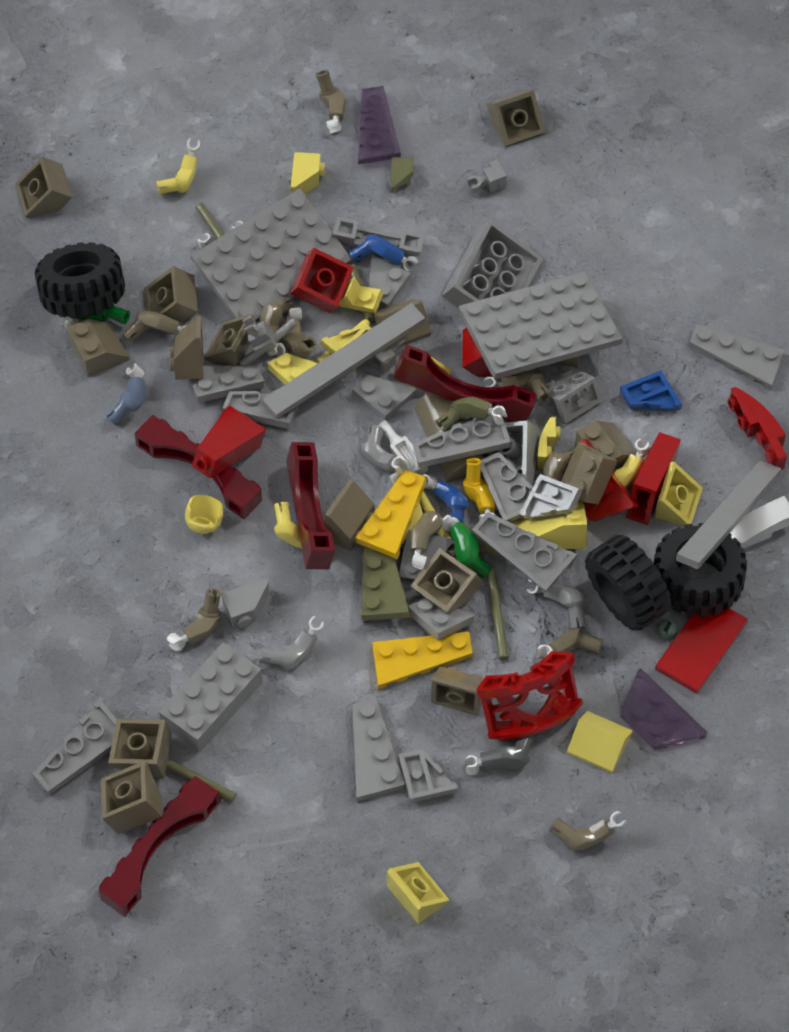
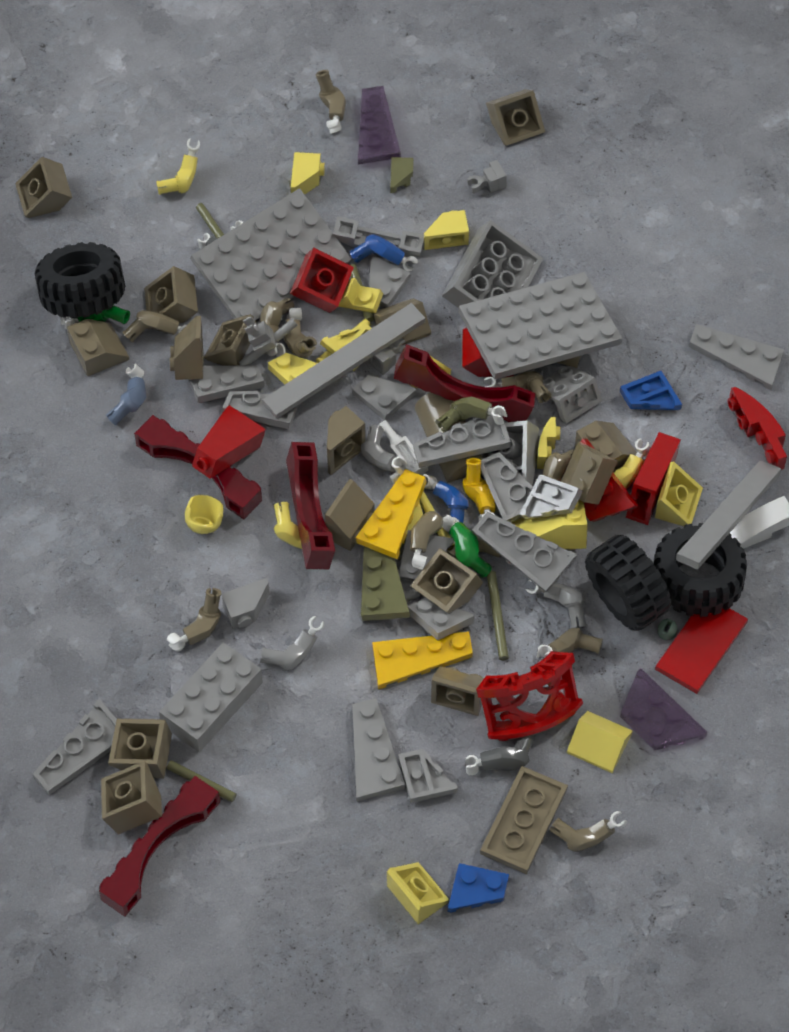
none -> dark tan slope [327,406,365,475]
none -> light yellow slope [424,210,469,250]
none -> blue wing [448,863,509,913]
none -> dark tan plate [480,766,568,874]

